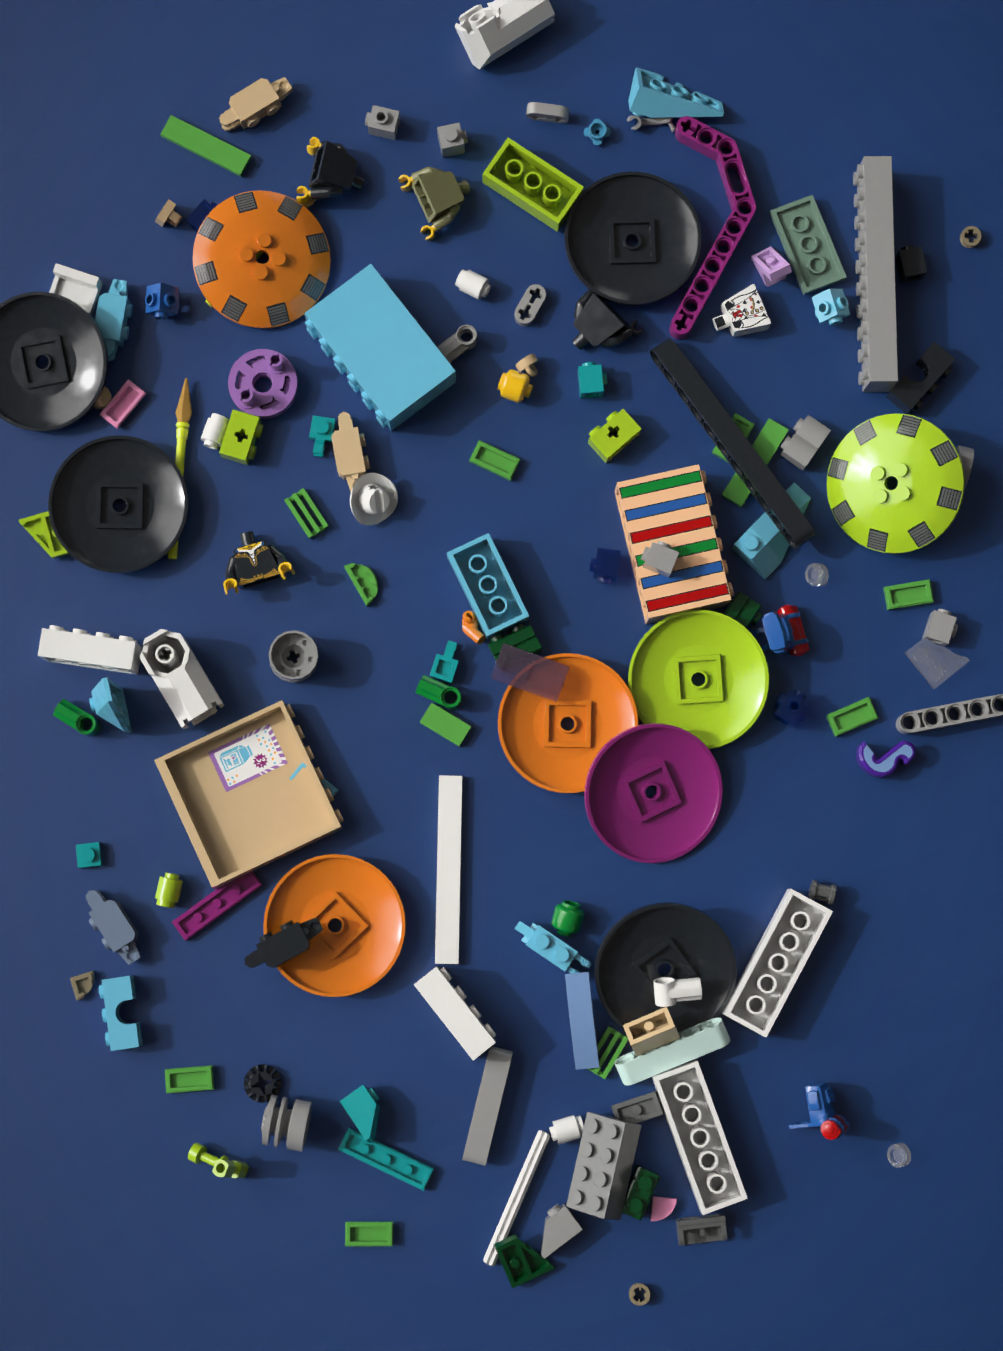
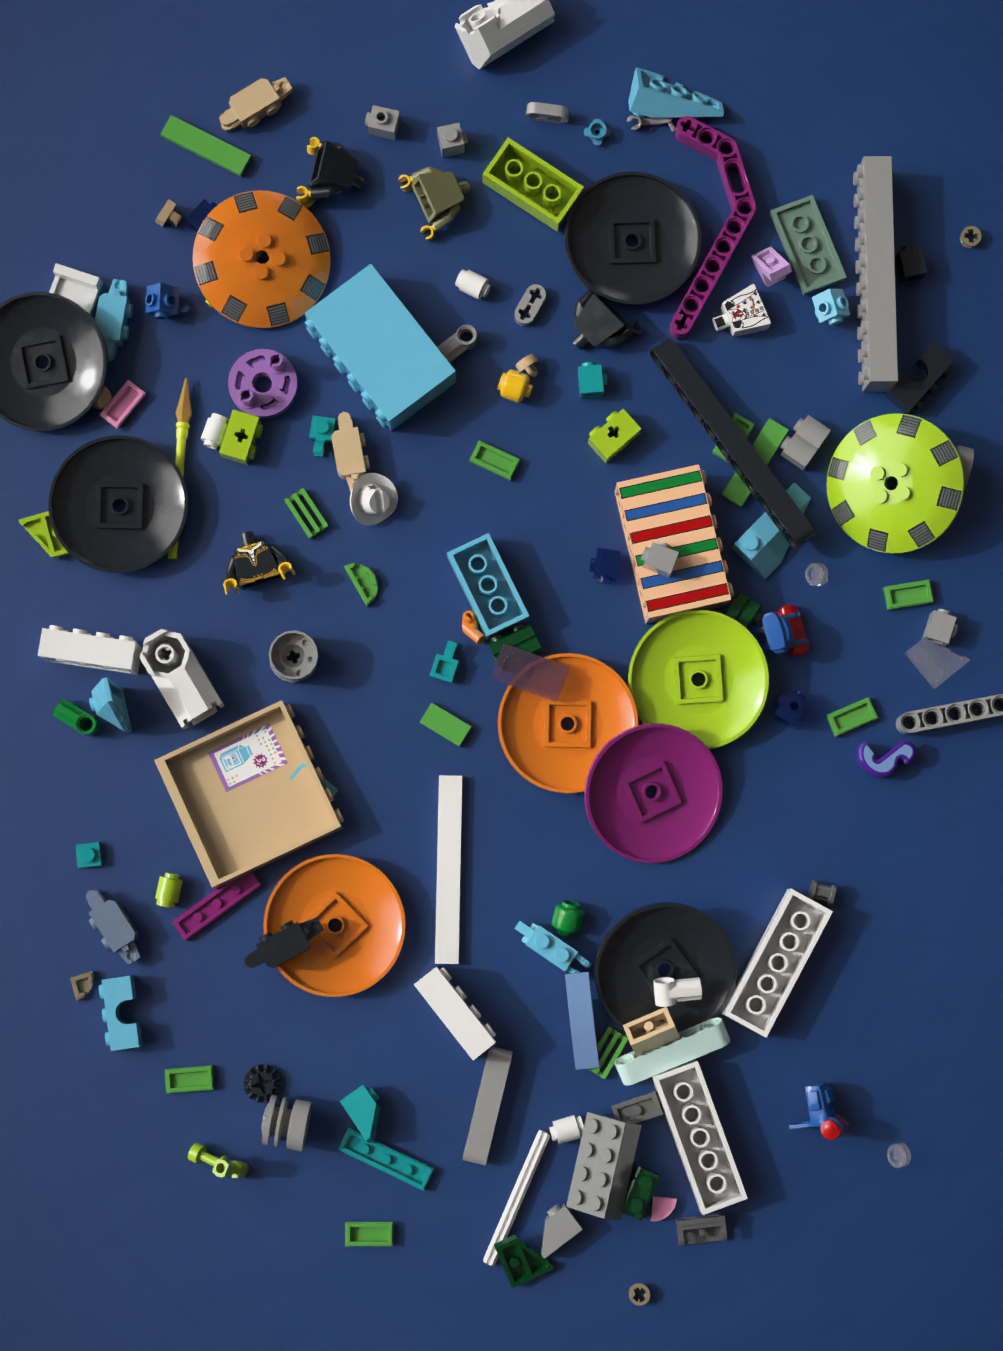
green piece [415,675,462,710] -> none

